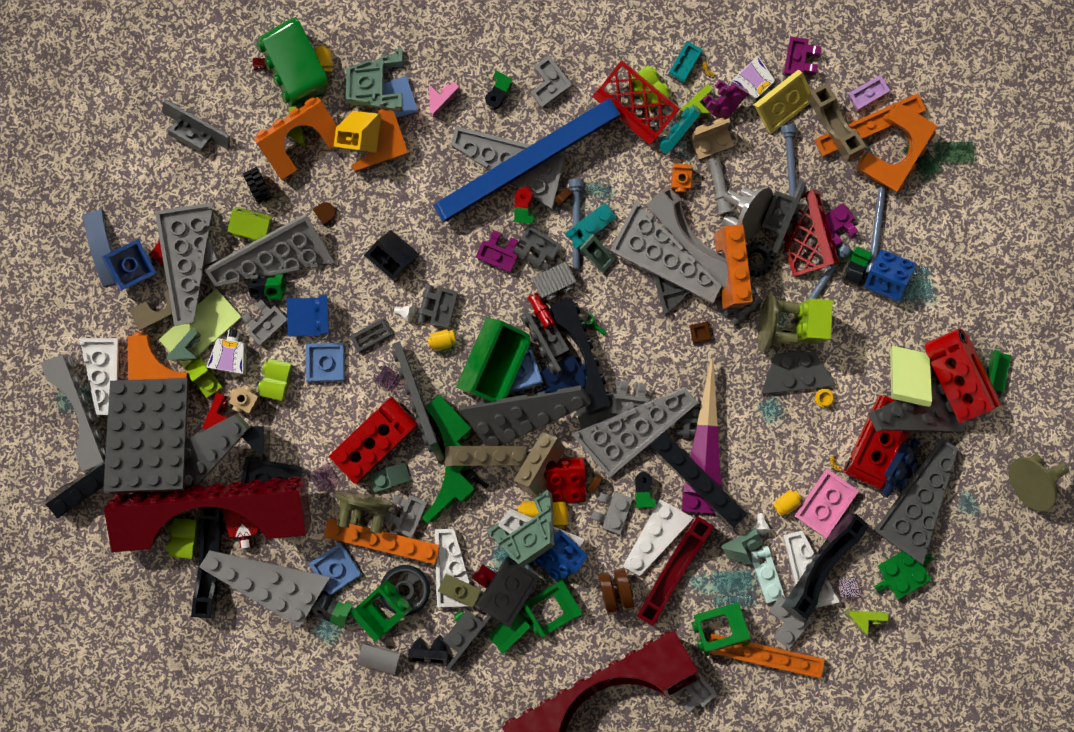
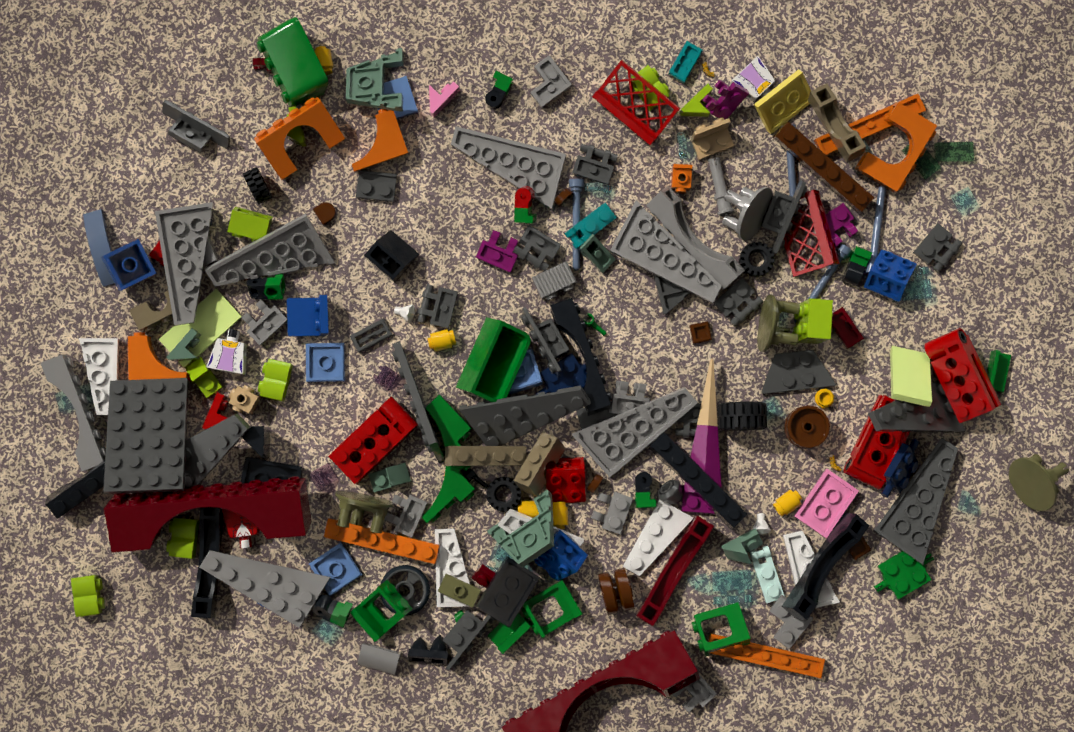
yellow slope [334,111,381,153] -> none
blue beam [433,98,621,223] -> none
red pin [527,293,556,330] -> none
teal plate [659,104,700,153] -> none
orange arch [714,224,753,309] -> none
magenta plate [783,36,821,76] -> none
slope [837,577,860,598] -> none
lime slope [846,610,889,636] -> none
lavender plate [847,75,890,111] -> none
none -> lime brick [71,574,105,617]
none -> dark grey plate [356,170,397,202]
none -> black tyre [486,477,521,512]
none -> dark grey plate [572,144,618,185]
none -> dark grey cone [658,480,683,505]
none -> black tyre [718,401,767,431]
none -> reddish brown brick [772,122,874,212]
none -> reddish brown wheel [783,405,830,449]
none -> dark red plate [832,307,864,349]
none -> reddish brown tile [848,536,871,560]
none -> dark grey plate [913,223,963,273]
none -> clear light blue tile [950,187,977,213]

